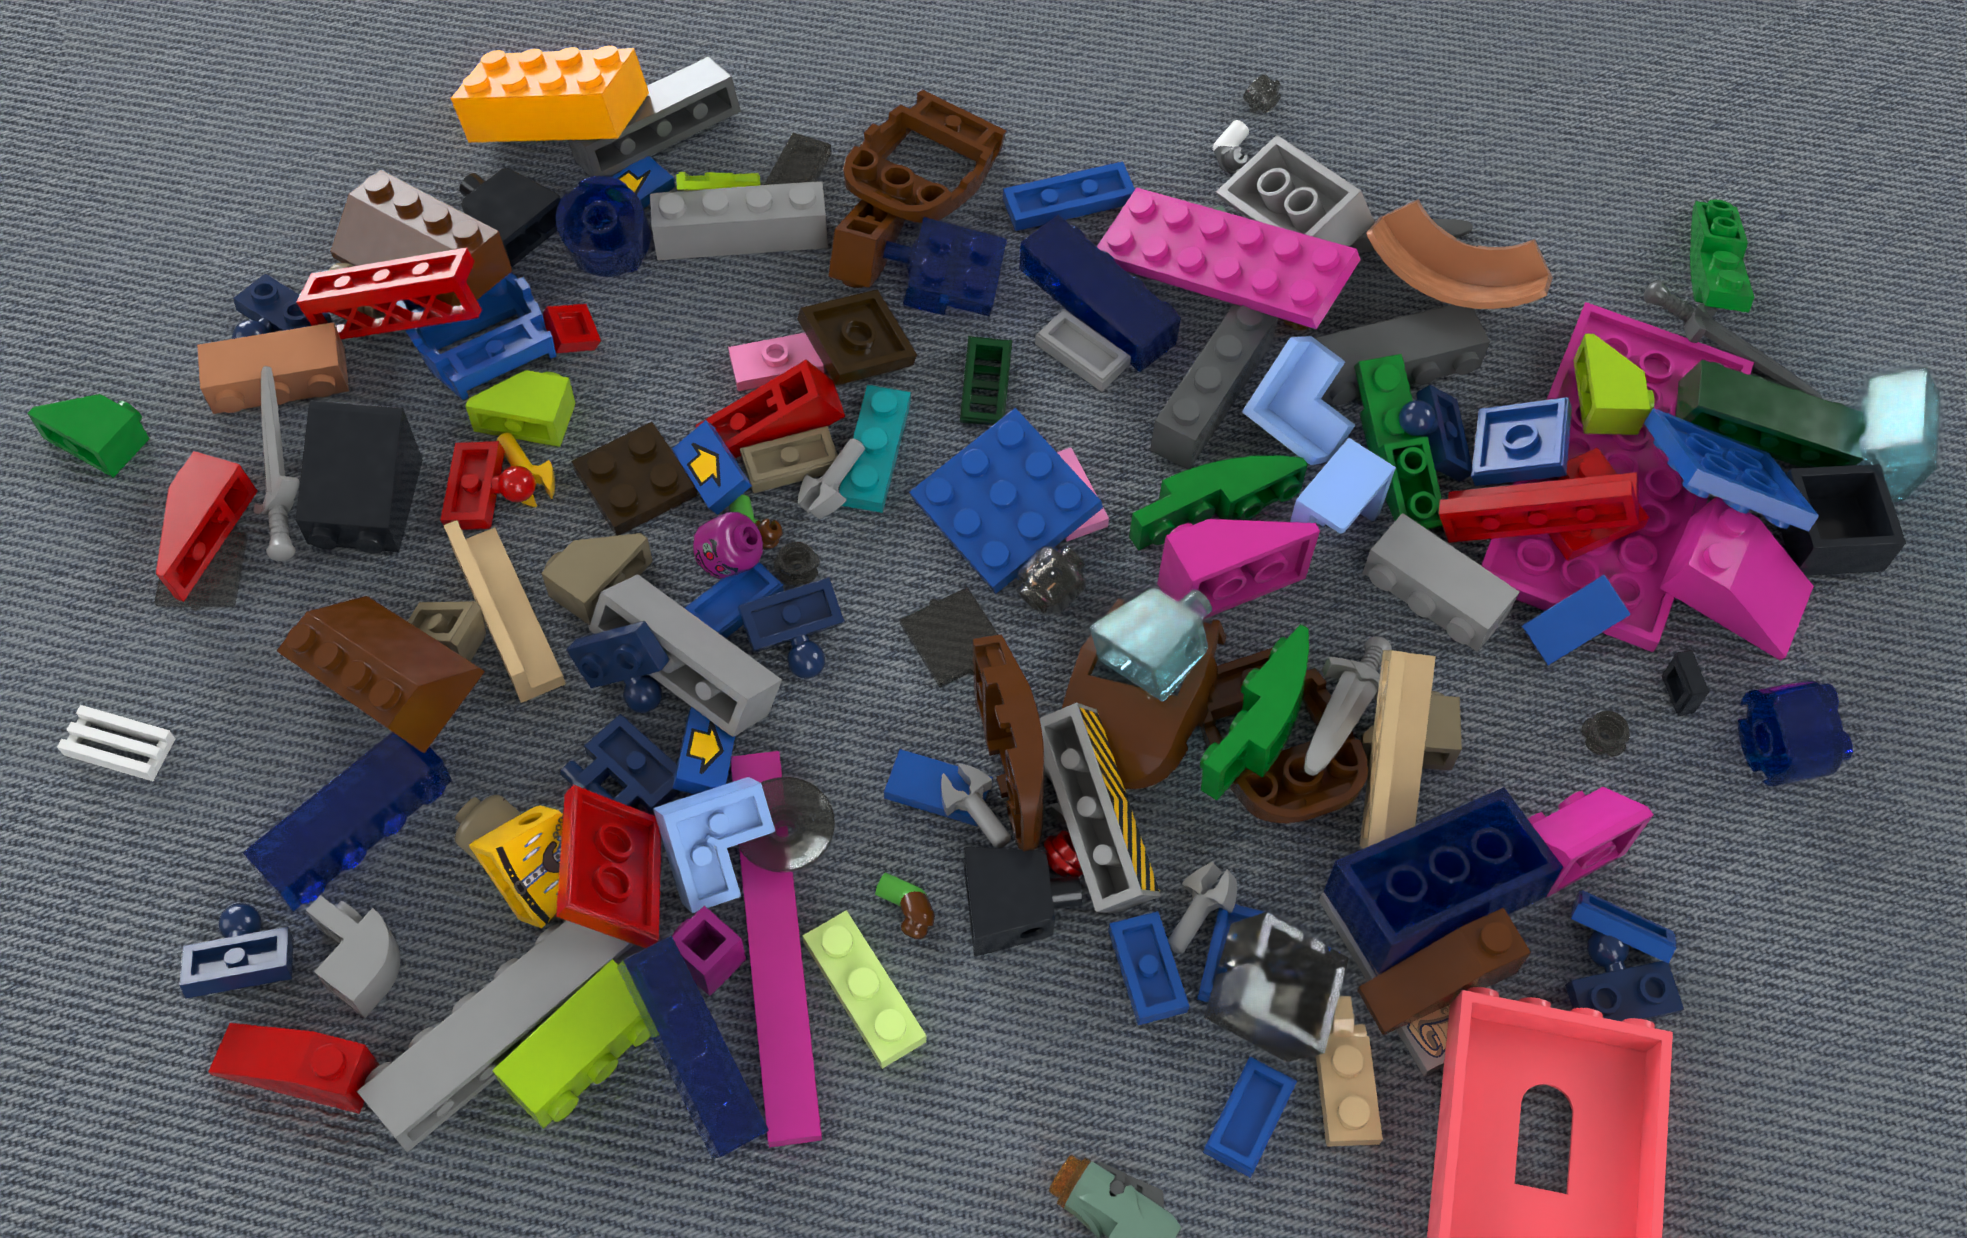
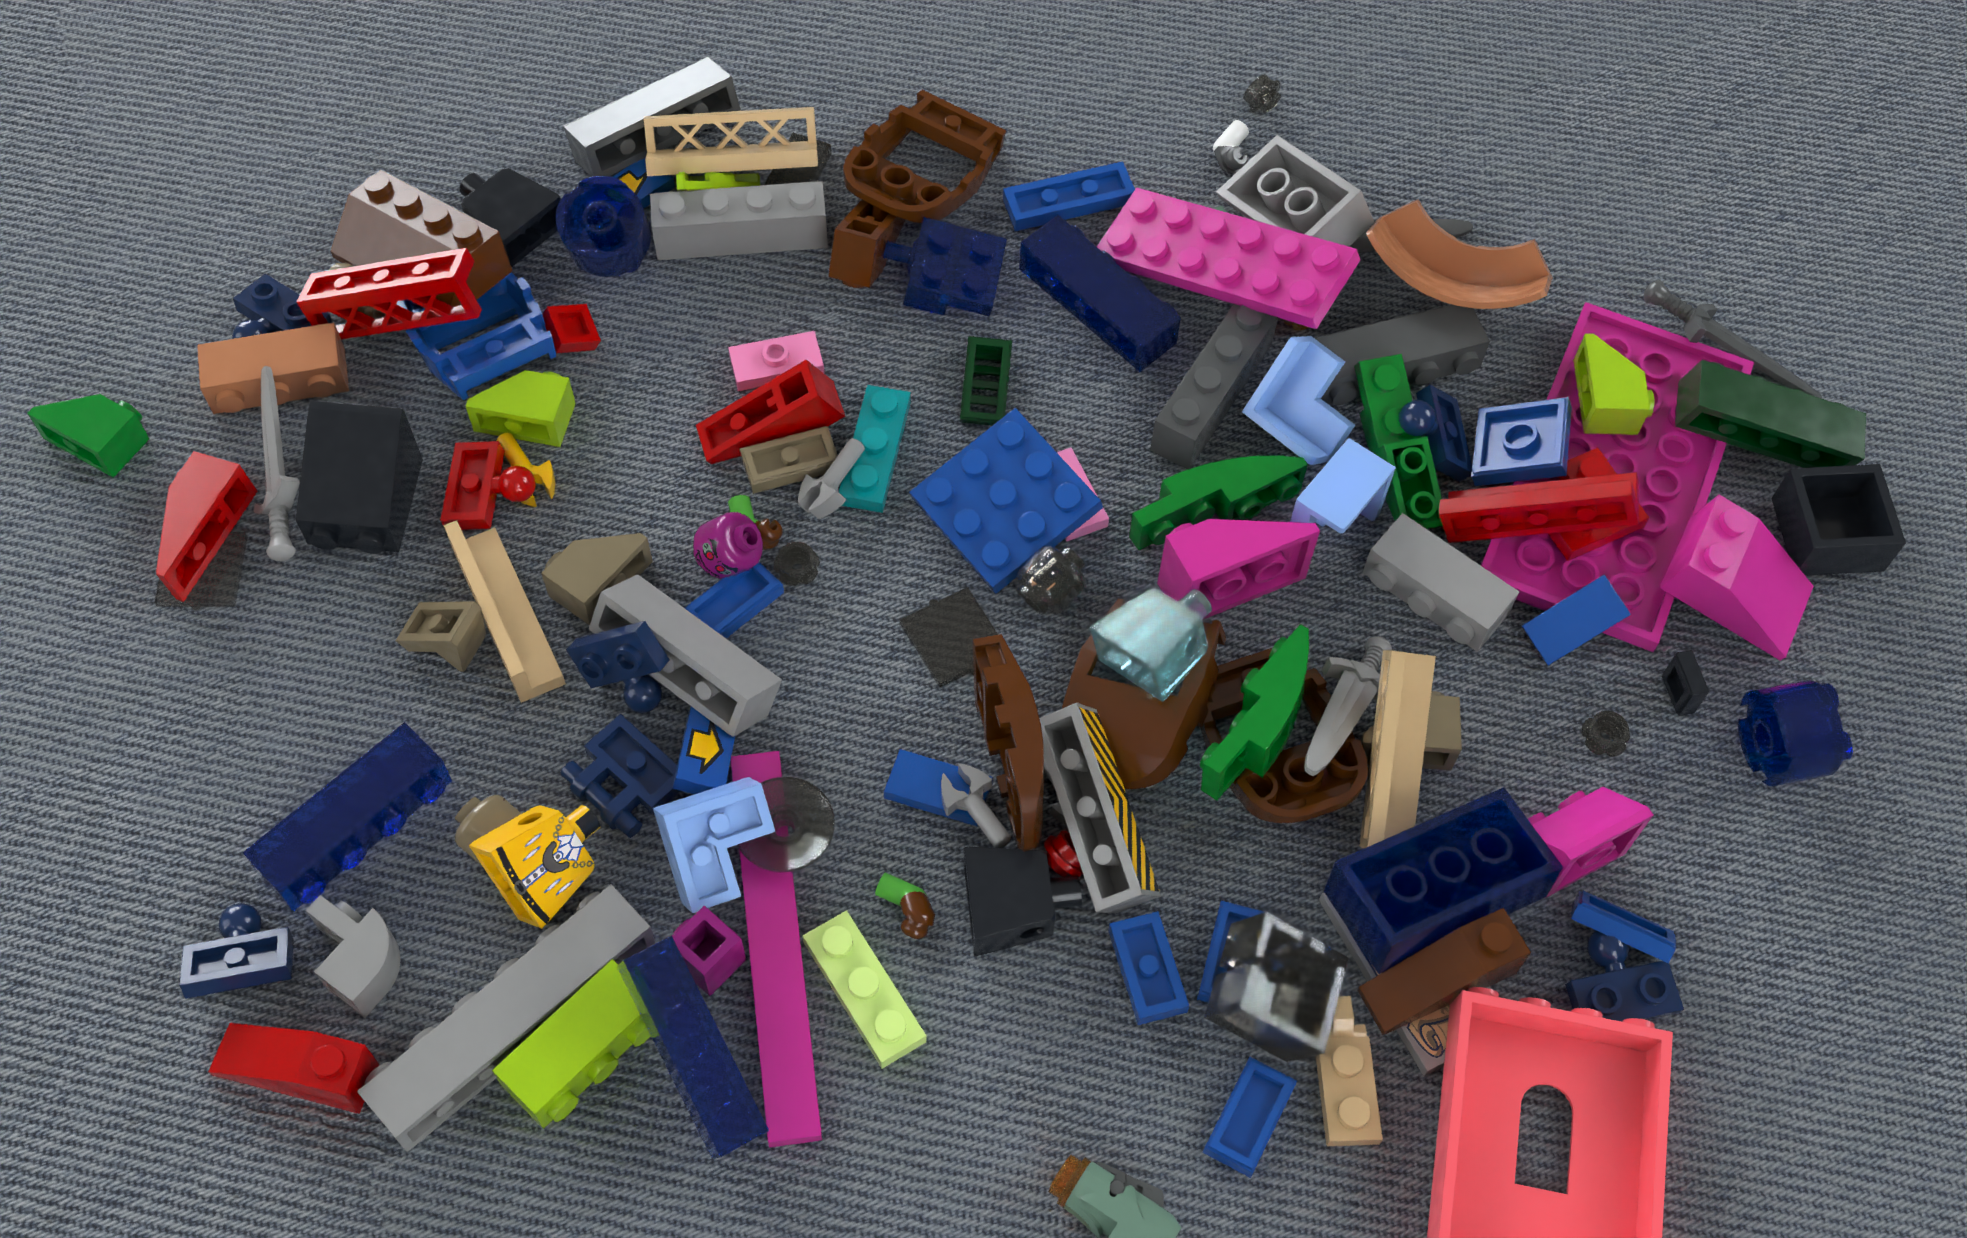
white tile [57,705,175,781] -> none
reddish brown slope [277,596,485,753] -> none
light orange brick [451,46,649,143] -> none
red tile [556,784,662,950] -> none
dark brown plate [571,422,697,536] -> none
blue tile [672,420,752,515] -> none
dark blue plate [738,577,845,679] -> none
dark brown plate [797,289,917,386] -> none
light grey tile [1035,309,1131,392] -> none
light grey bar [1168,862,1237,954] -> none
blue plate [1644,408,1819,532] -> none
green slope [1690,199,1754,313] -> none
clear light blue slope [1860,368,1940,502] -> none
none -> tan fence [644,107,818,176]

